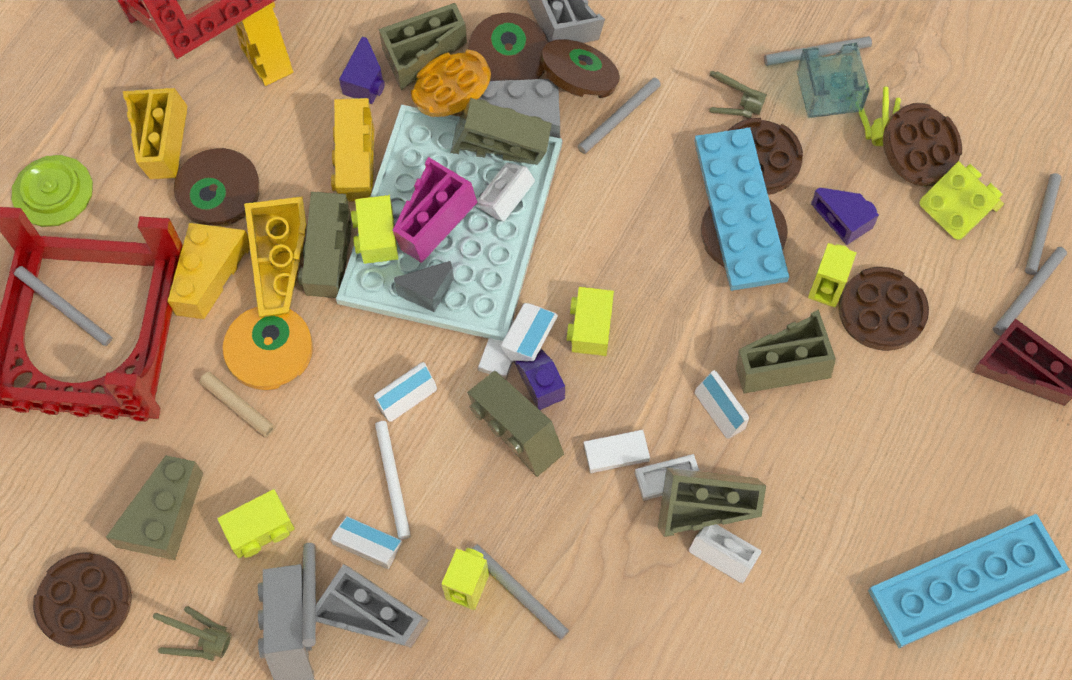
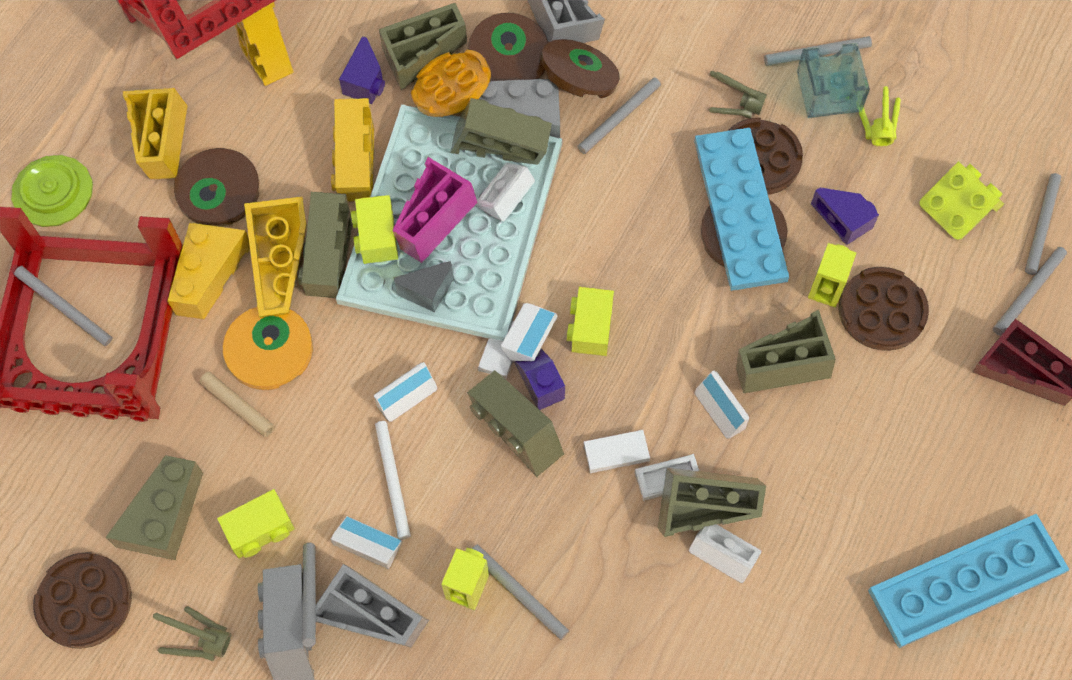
reddish brown tile [883,103,962,187] -> none

